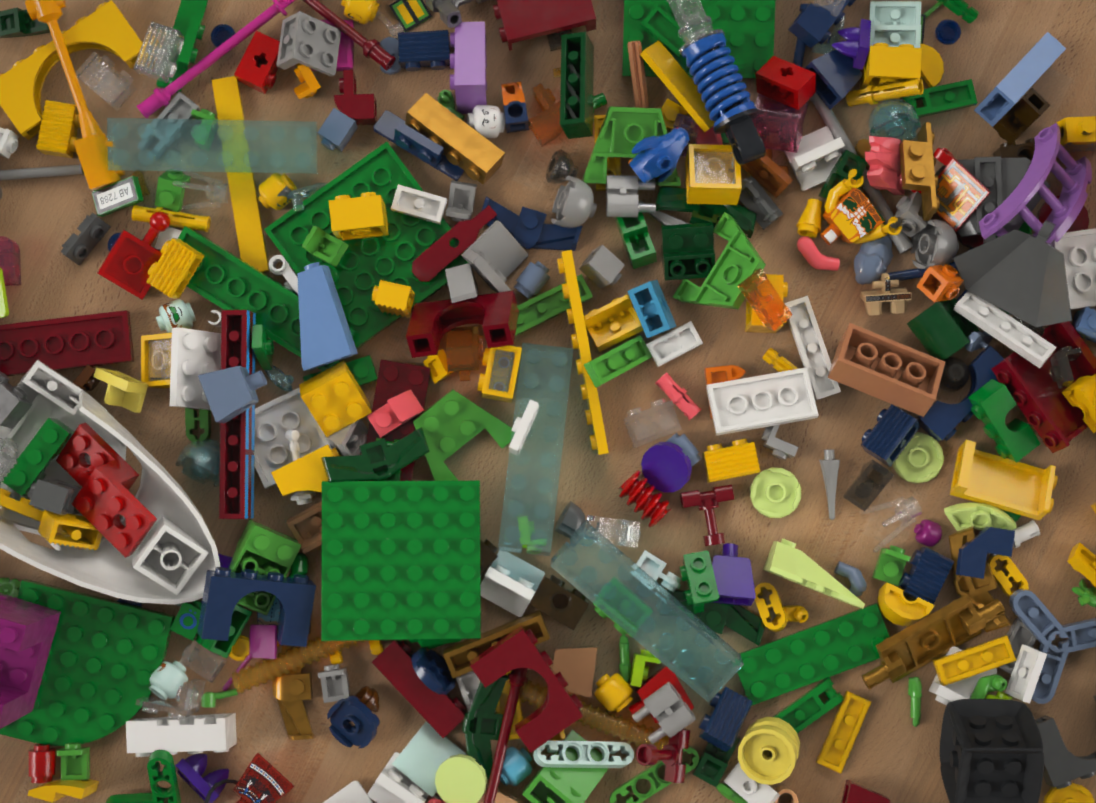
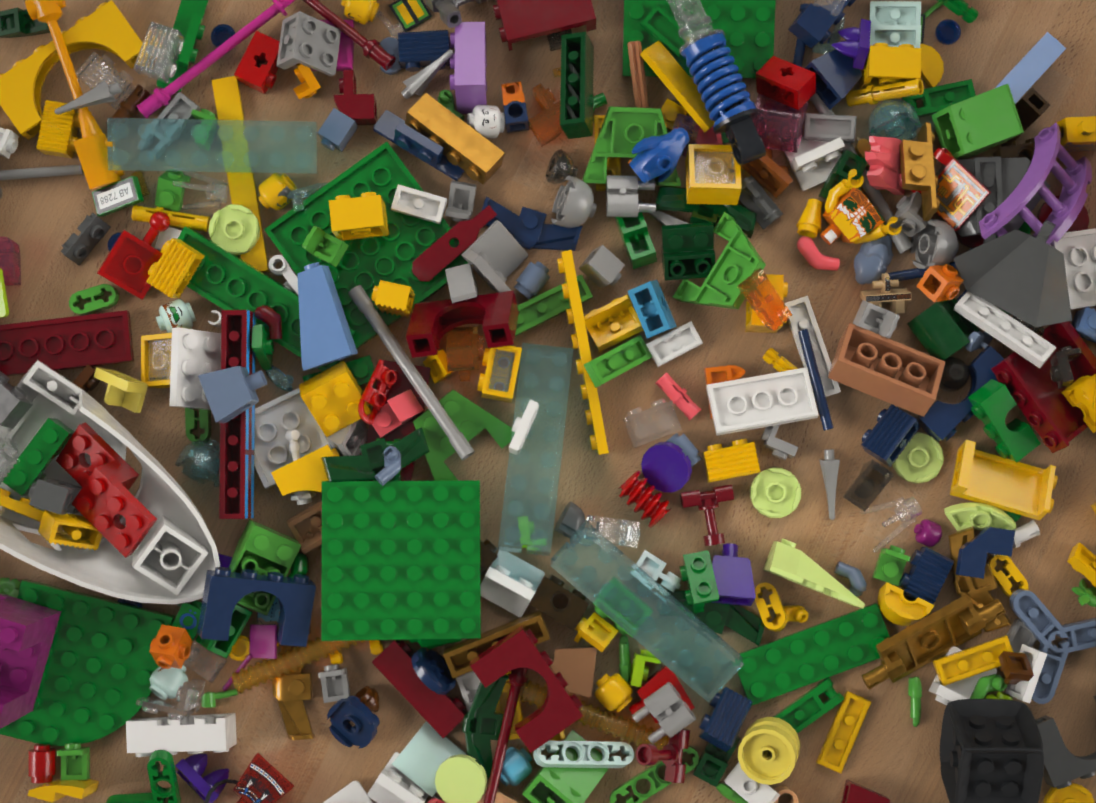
none -> light grey piece [55,81,122,115]
none -> bright green beam [69,284,119,315]
none -> reddish brown pin [106,84,151,133]
none -> orange brick [149,624,193,669]
none -> yellowish green tile [209,204,260,255]
none -> dark red arm [254,305,282,339]
none -> light grey piece [348,285,475,460]
none -> red piece [358,359,397,425]
none -> sand blue arm [375,446,401,486]
none -> light grey piece [401,49,453,99]
none -> yellow bracket [574,612,619,652]
none -> dark blue bar [798,329,834,431]
none -> light grey tile [803,113,857,143]
none -> light grey bracket [853,300,900,339]
none -> bright green slope [931,84,1024,160]
none -> reddish brown tile [998,651,1034,685]

